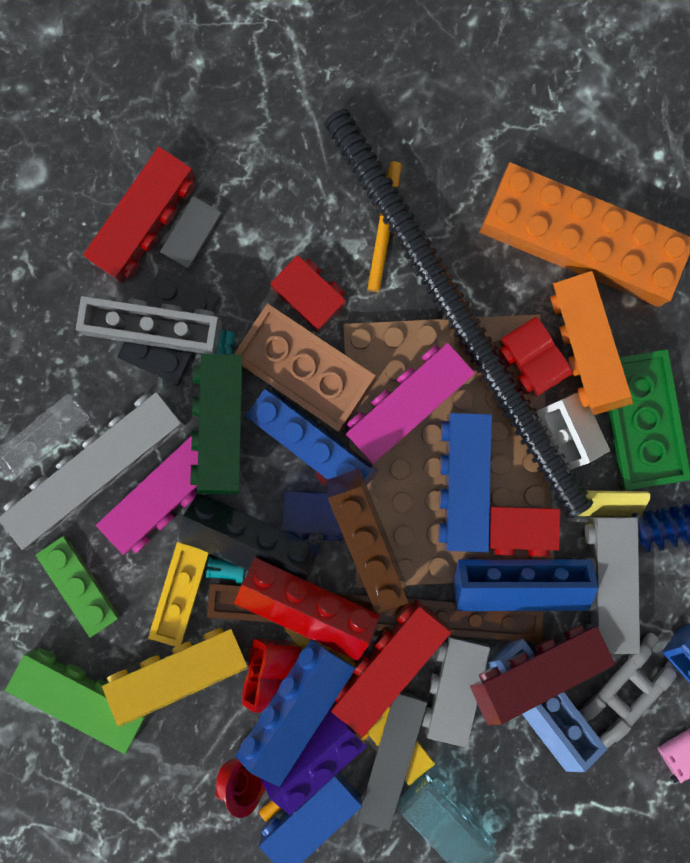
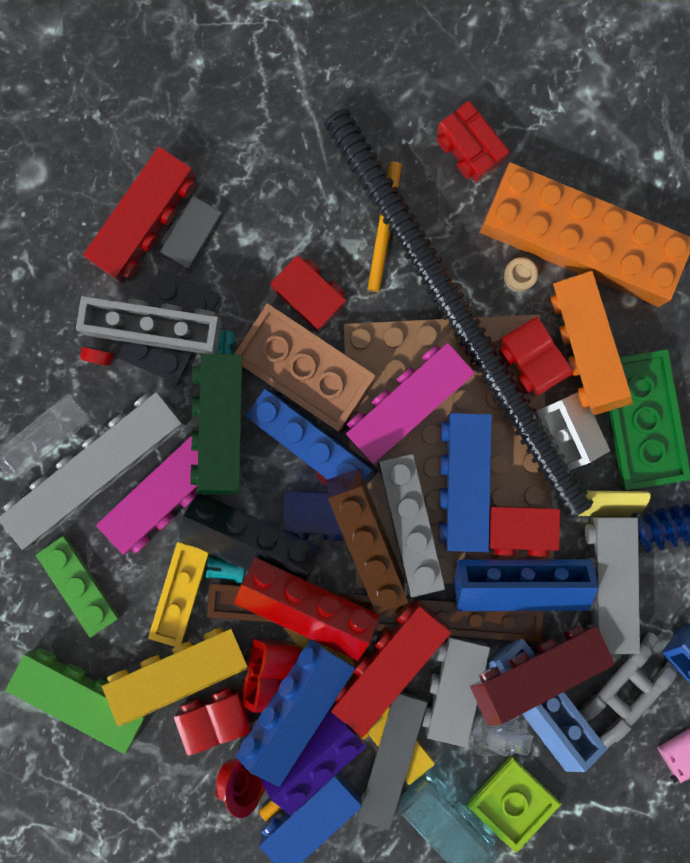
none -> red tile [79,346,115,366]
none -> red brick [174,687,253,756]
none -> light grey brick [378,454,445,597]
none -> red brick [436,101,511,183]
none -> lime tile [466,755,562,853]
none -> clear hips [472,717,533,756]
none -> tan tile [504,257,538,292]

